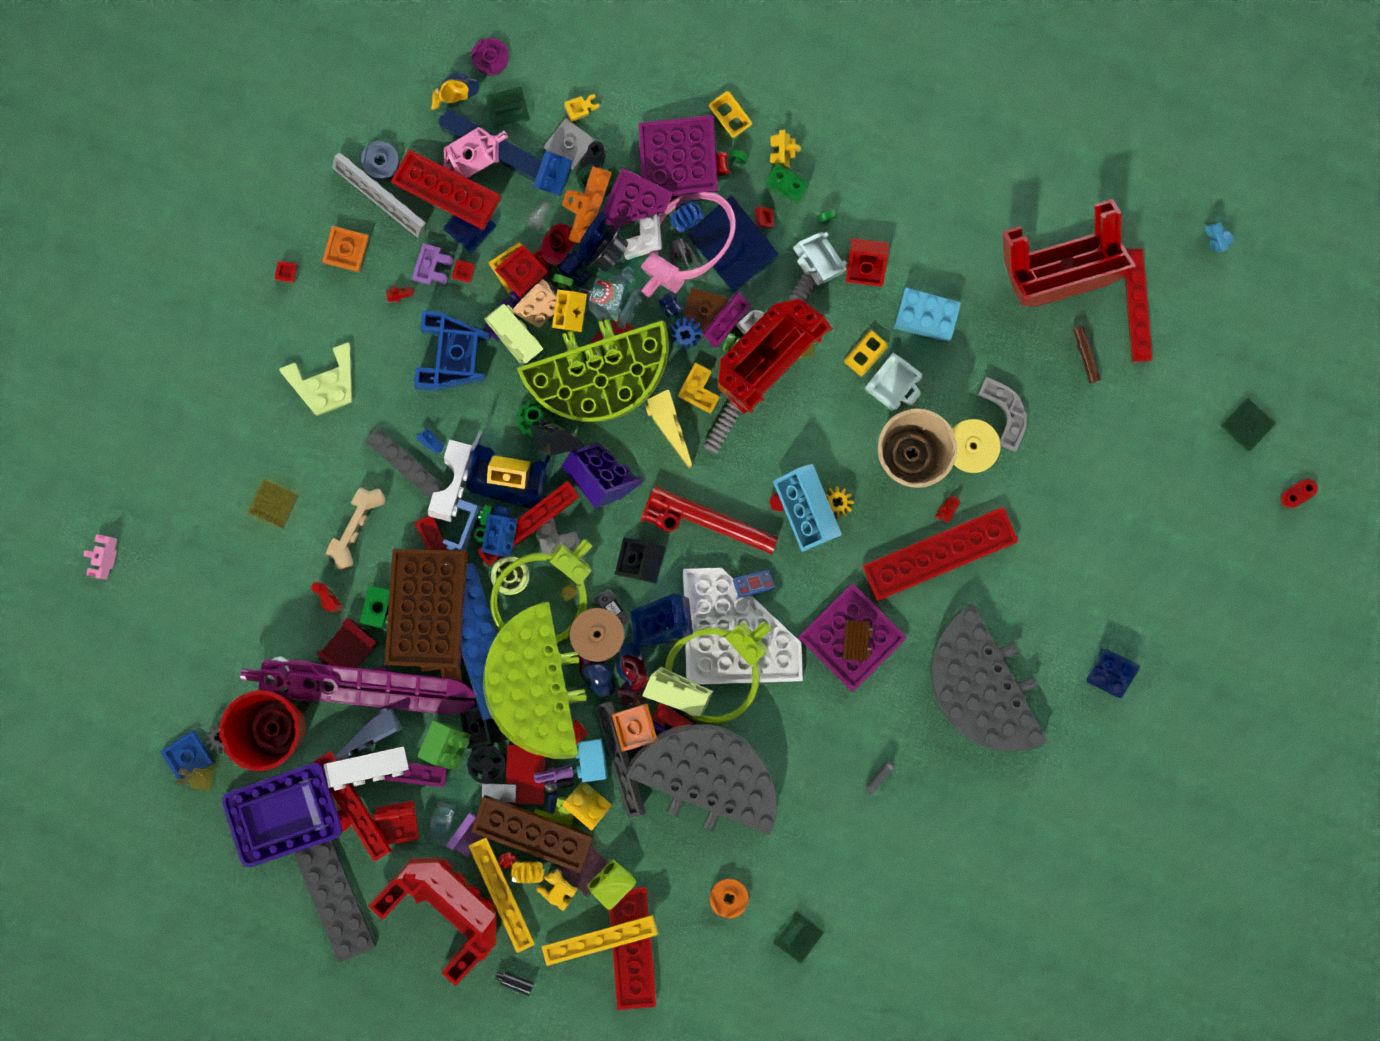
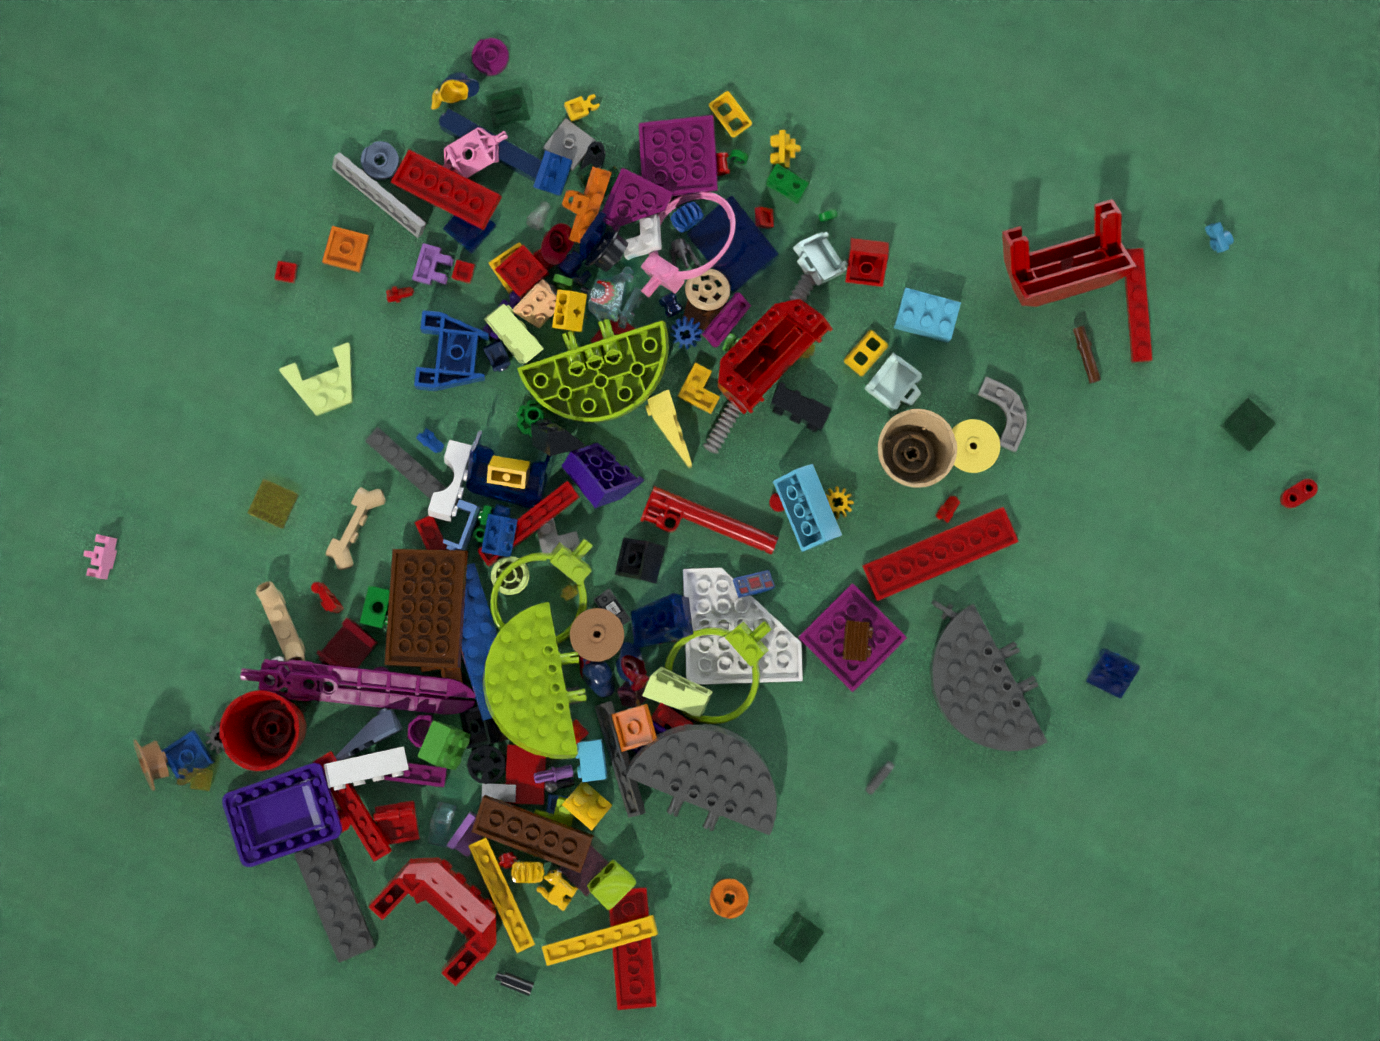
white plate [736,310,764,335] -> none
none -> medium nougat piece [133,739,169,791]
none -> tan plate [256,582,306,661]
none -> magenta hair [408,715,433,747]
none -> dark blue bracket [483,340,511,372]
none -> tan plate [685,268,730,310]
none -> black wedge [770,382,832,433]
none -> dark grey piece [931,600,957,620]

